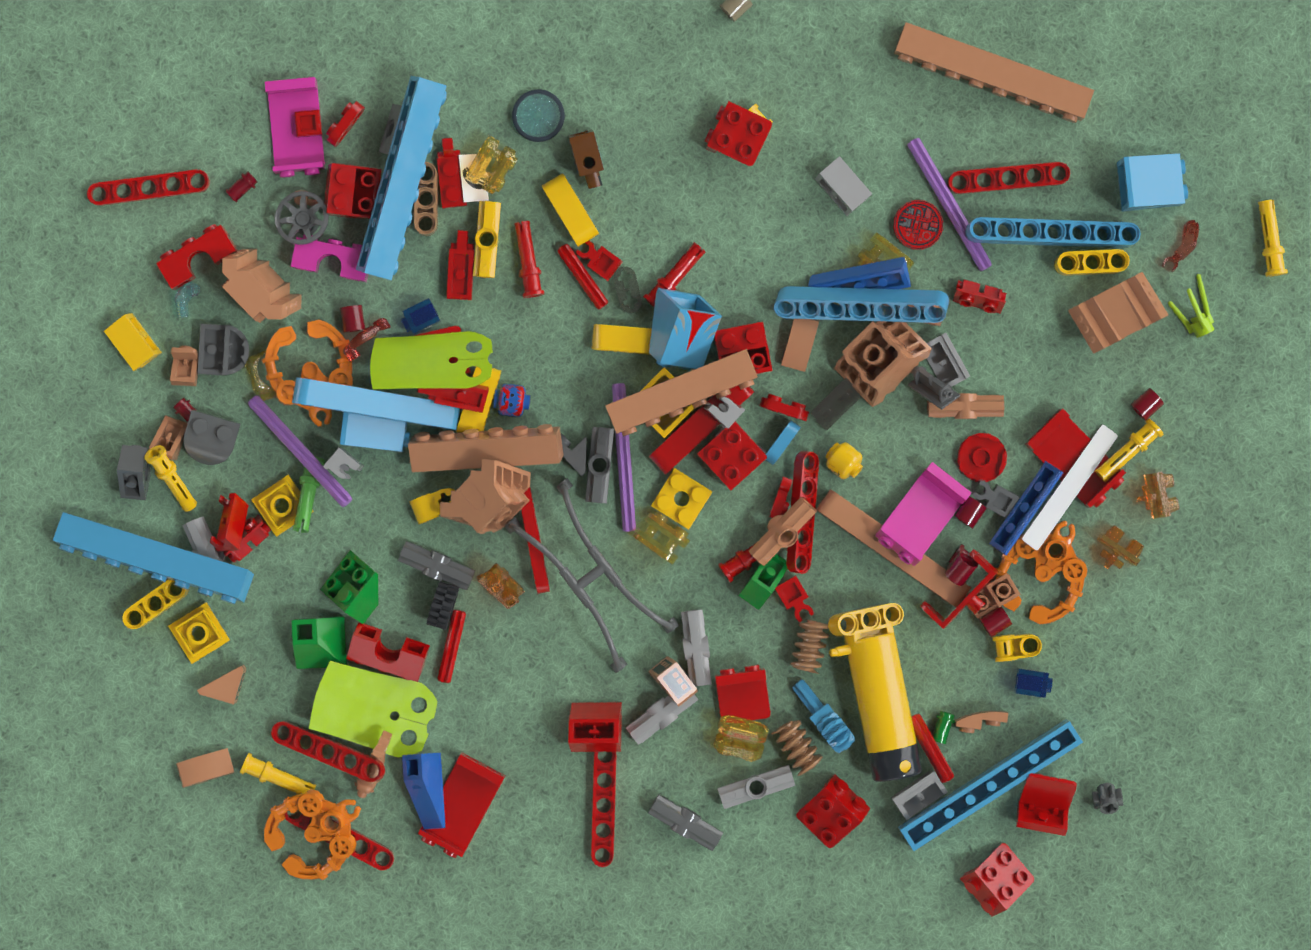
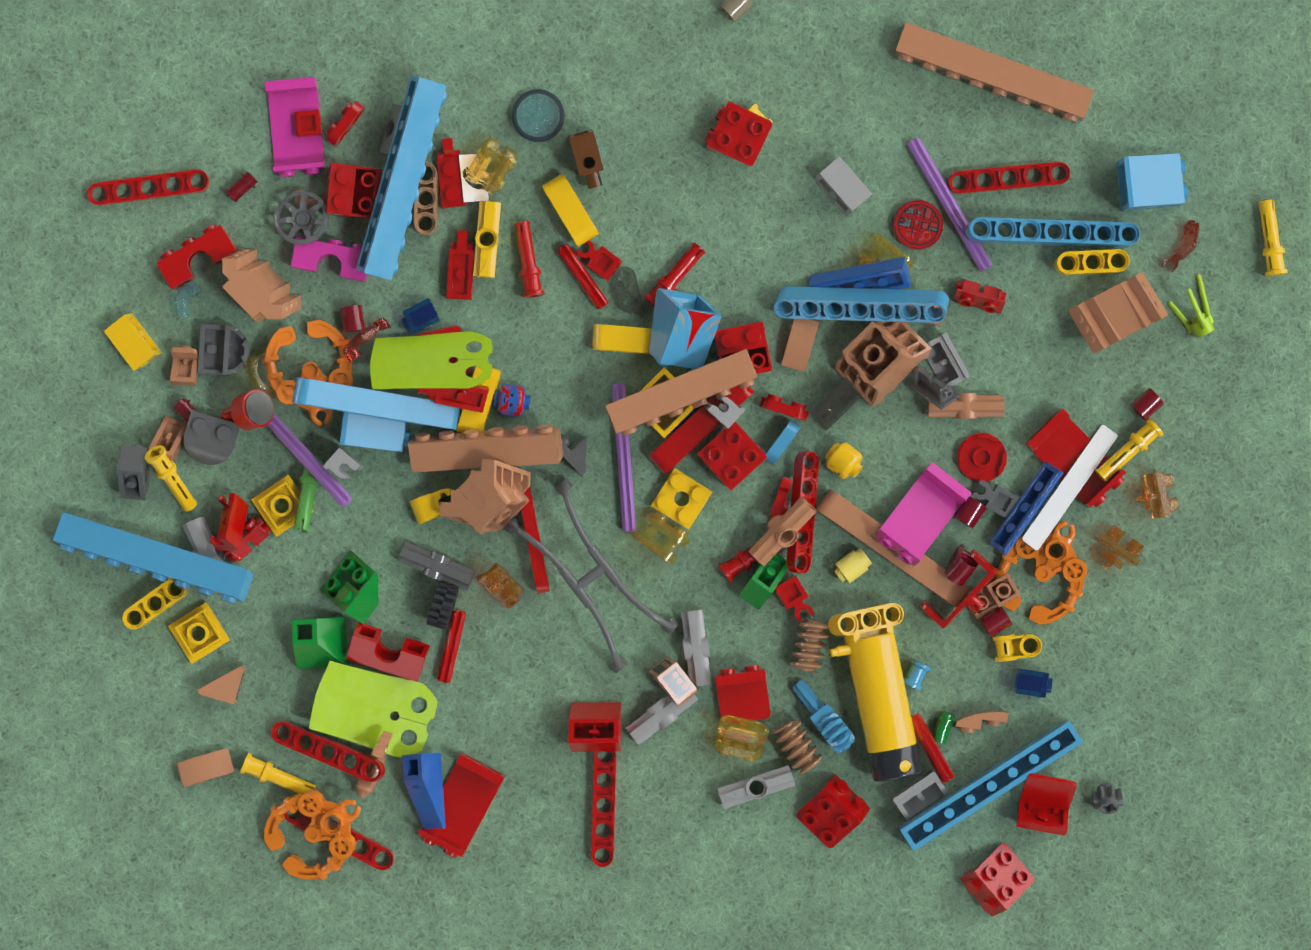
dark grey piece [585,427,614,504] -> none
dark grey piece [648,794,723,851] -> none
none -> piece [221,390,274,431]
none -> light yellow brick [834,548,872,584]
none -> dark azure bush [903,658,932,690]

